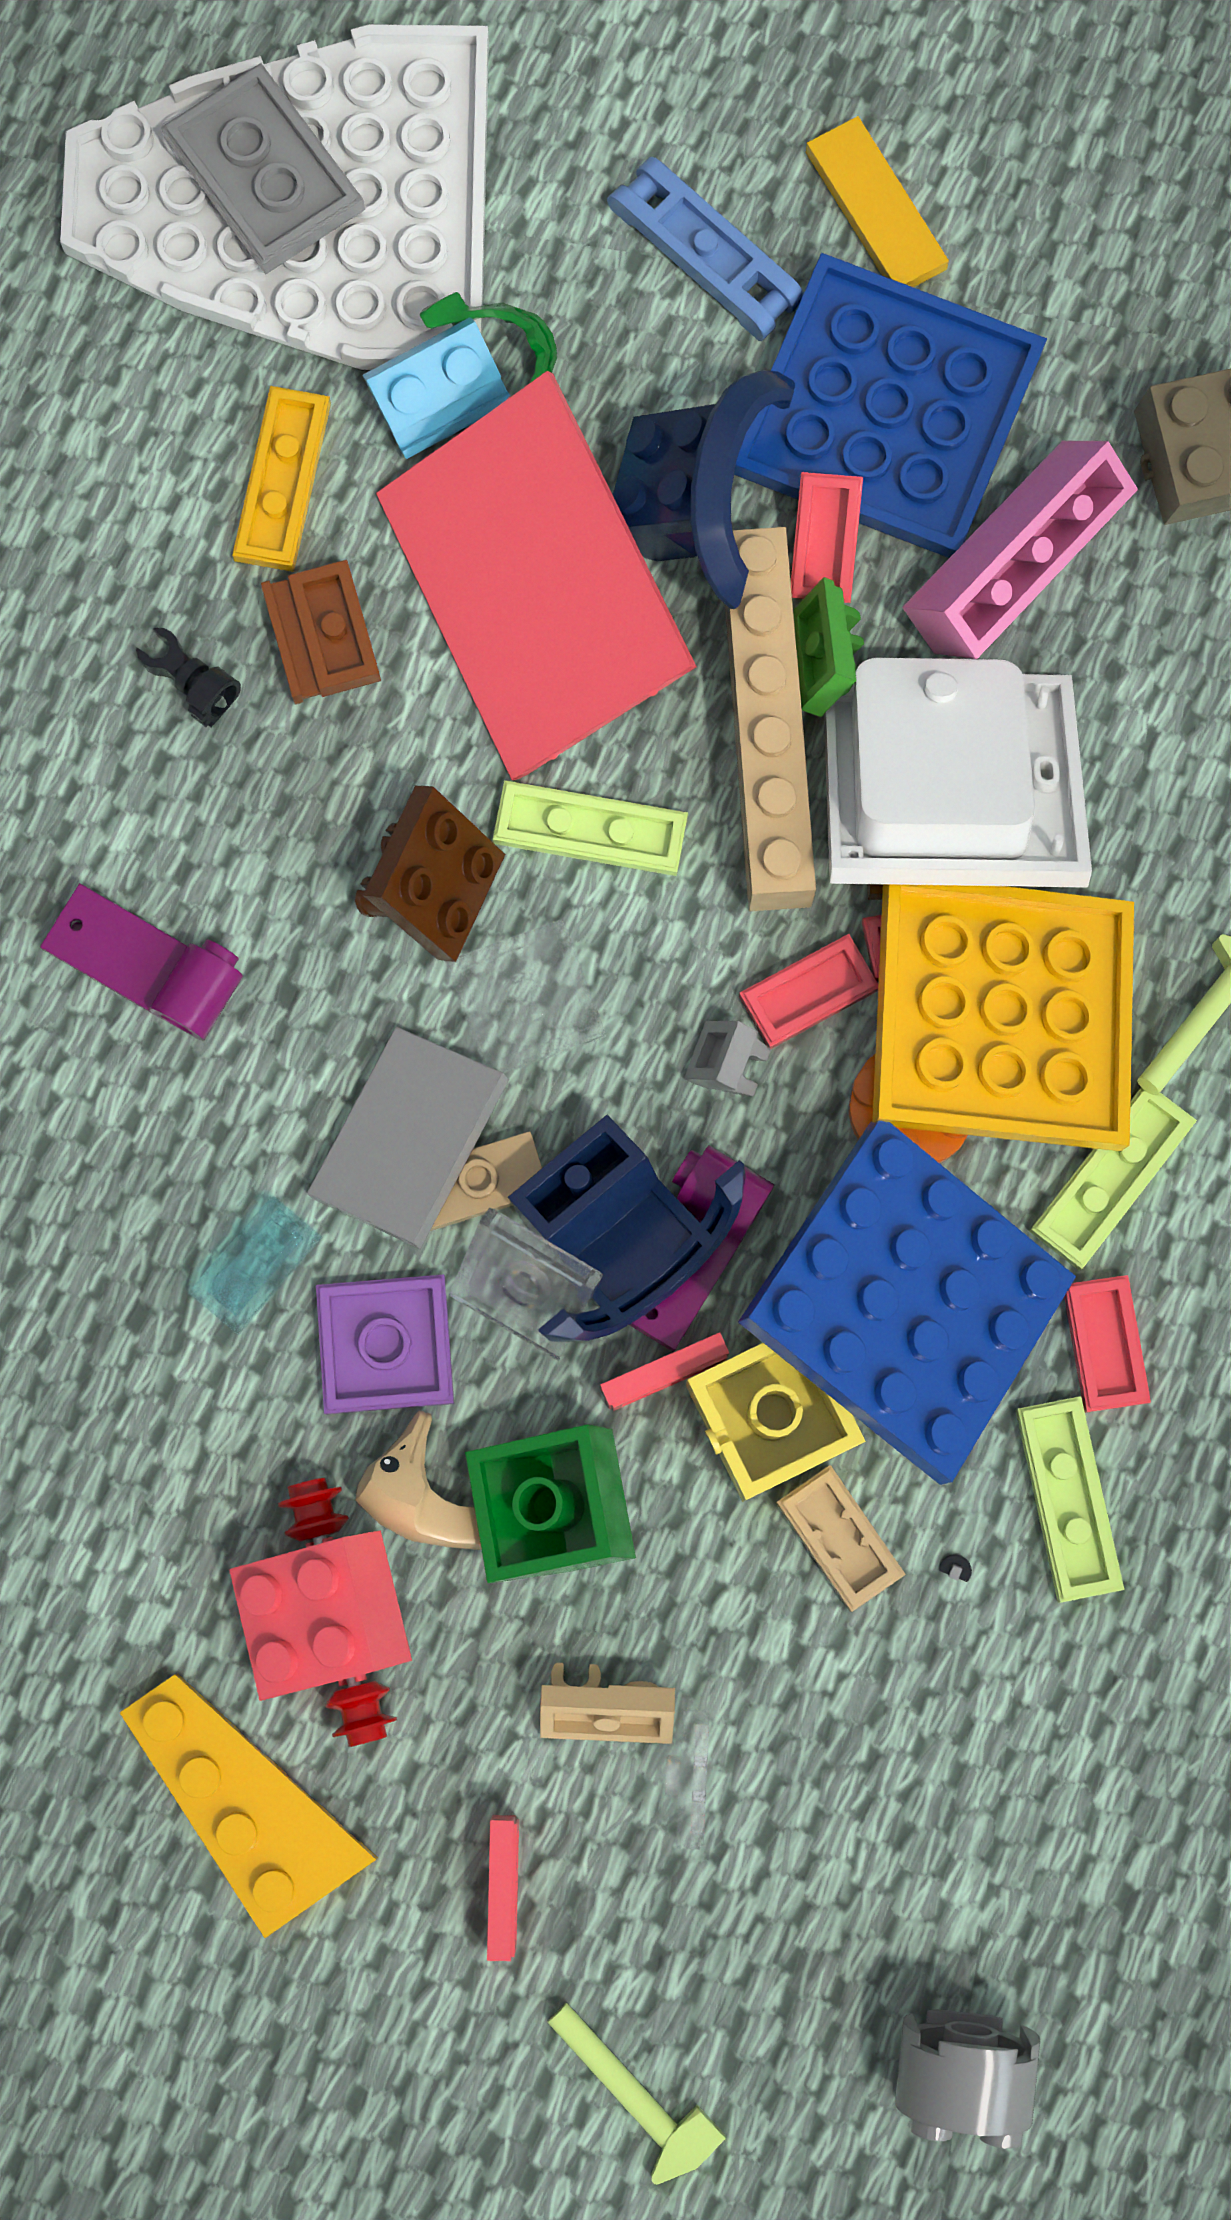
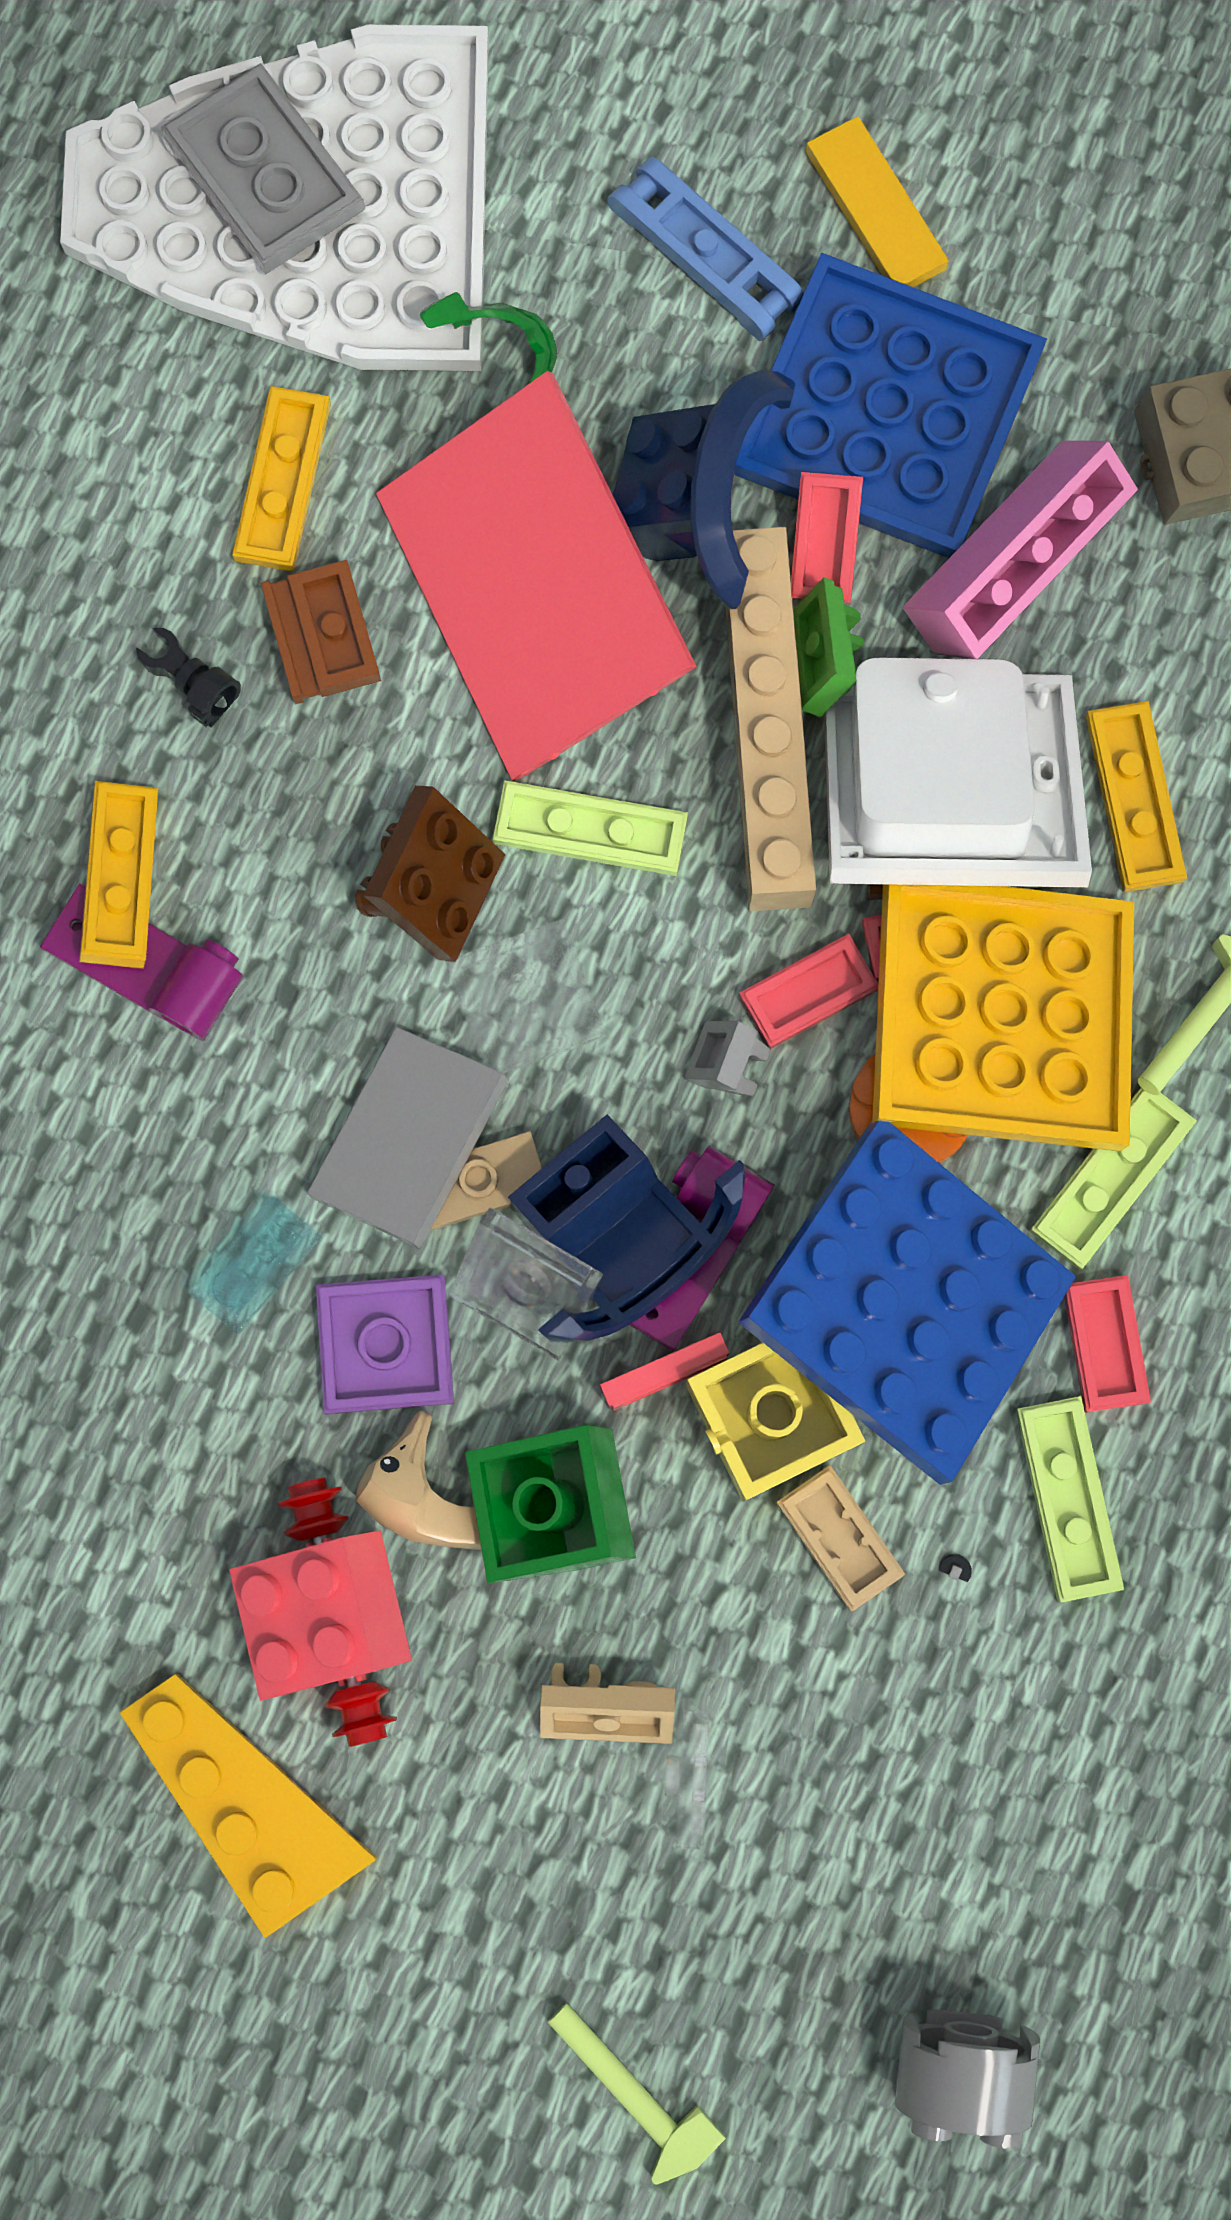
medium azure plate [362,317,510,459] -> none
coral tile [487,1815,519,1961] -> none
none -> yellow tile [79,781,158,969]
none -> yellow tile [1085,701,1187,893]

